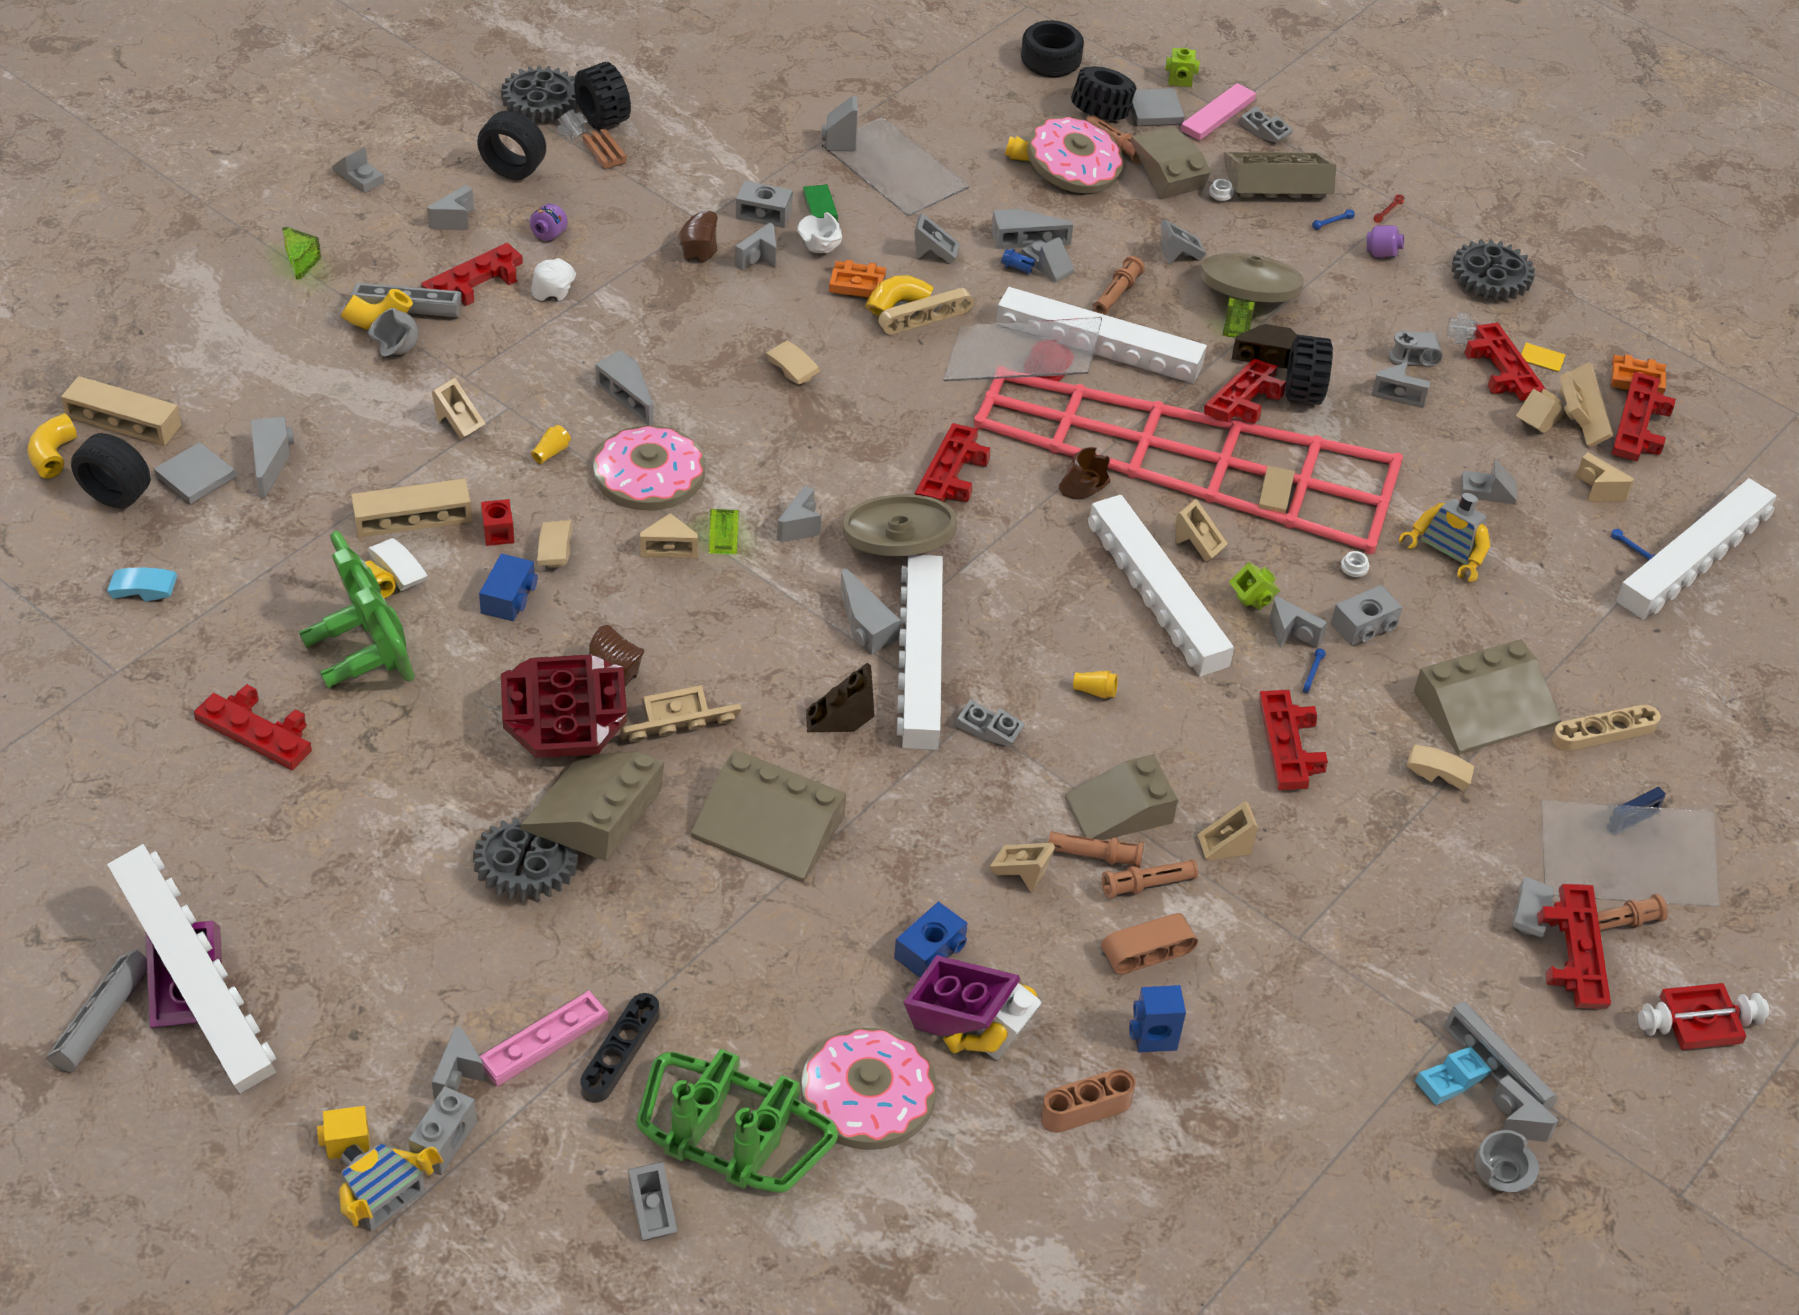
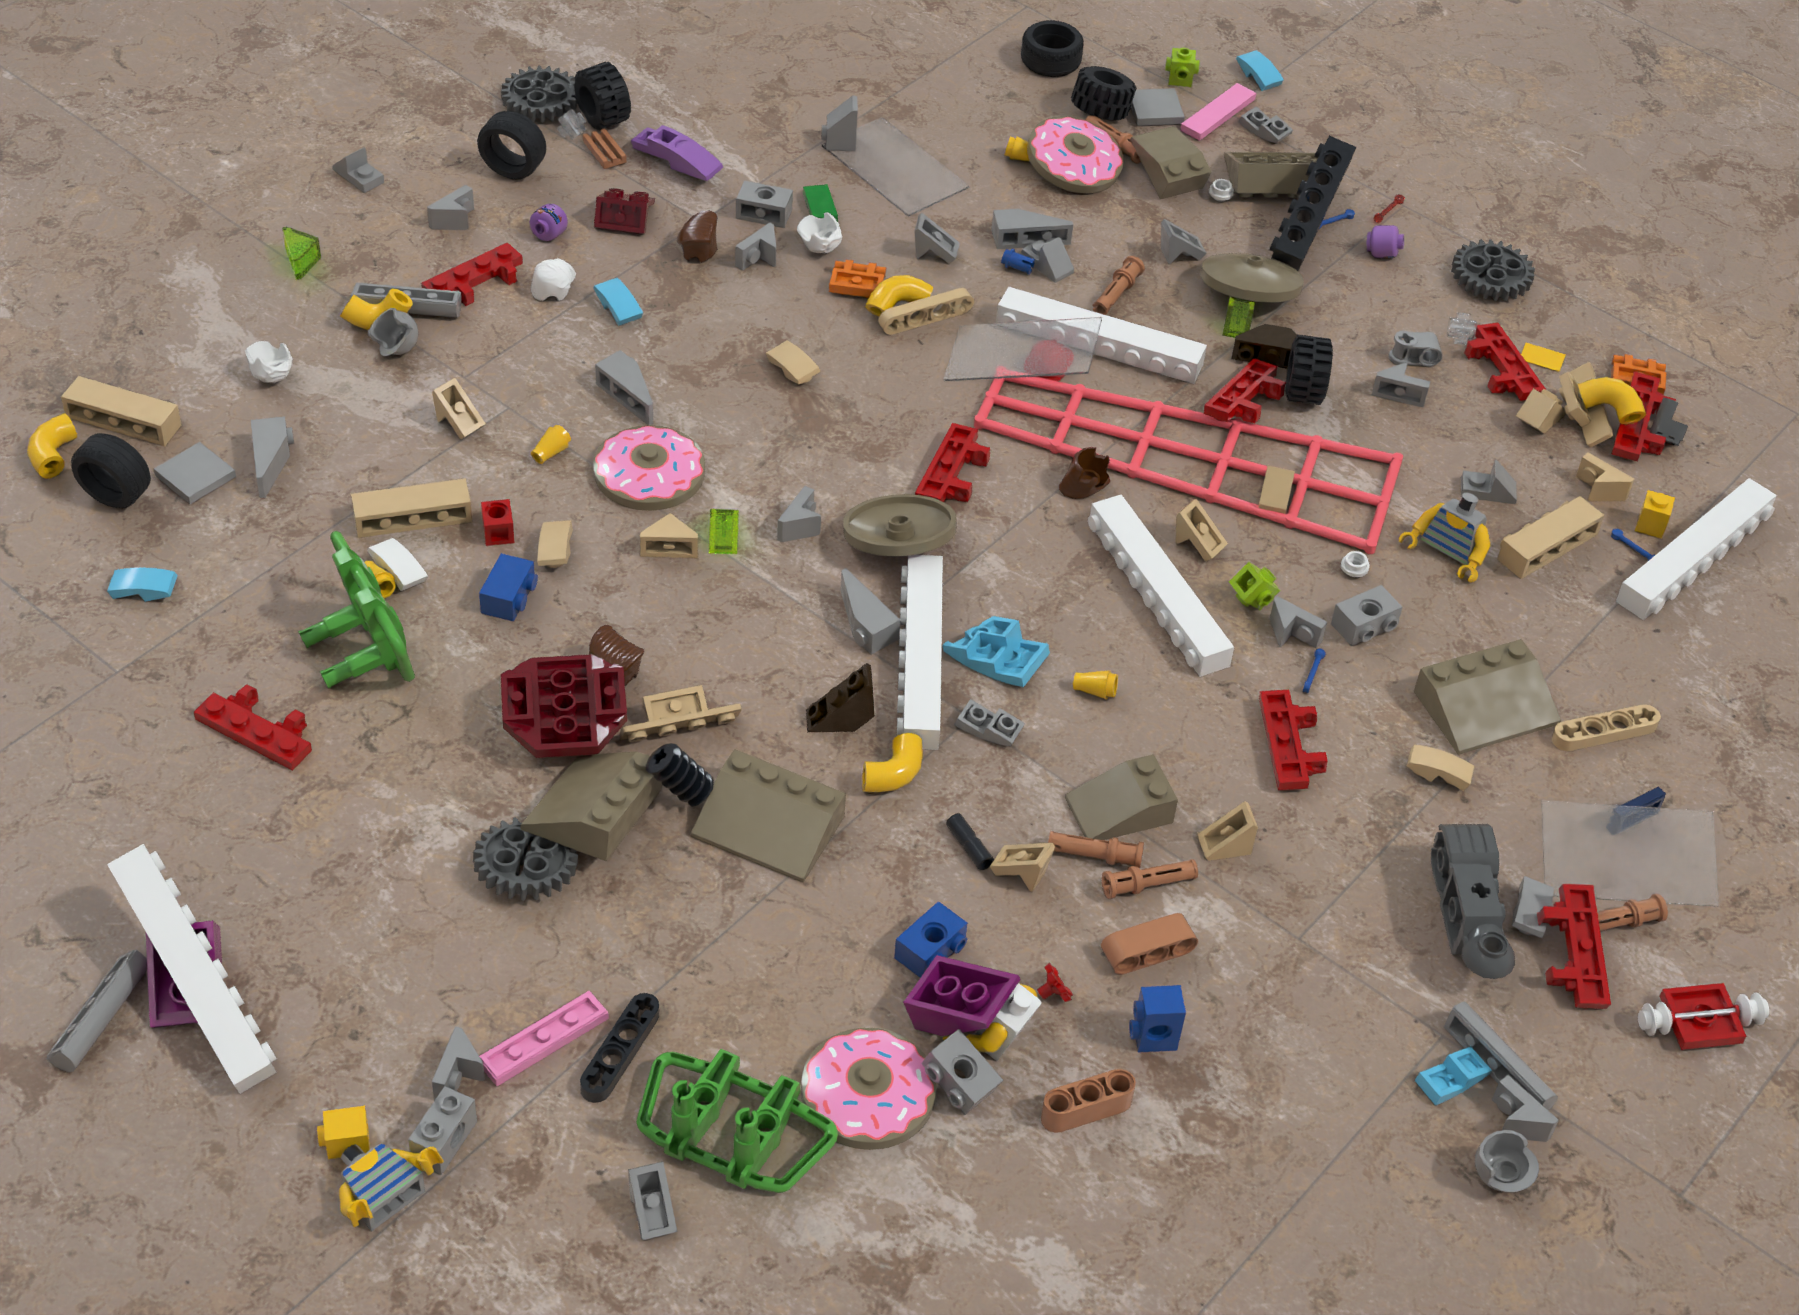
none -> white hair [245,341,293,383]
none -> medium azure slope [593,278,643,326]
none -> dark red bracket [594,188,655,234]
none -> medium lavender slope [631,125,723,181]
none -> black piece [646,743,714,807]
none -> yellow cylinder [862,733,923,792]
none -> light grey brick [921,1029,1003,1115]
none -> medium azure slope [942,616,1050,687]
none -> black piece [946,813,994,870]
none -> red plant [1037,962,1073,1002]
none -> medium azure slope [1236,50,1284,91]
none -> black brick [1269,135,1357,272]
none -> dark grey brick [1431,824,1515,979]
none -> tan brick [1497,496,1605,579]
none -> yellow cylinder [1578,377,1646,424]
none -> yellow brick [1635,490,1675,539]
none -> dark grey piece [1650,397,1688,446]

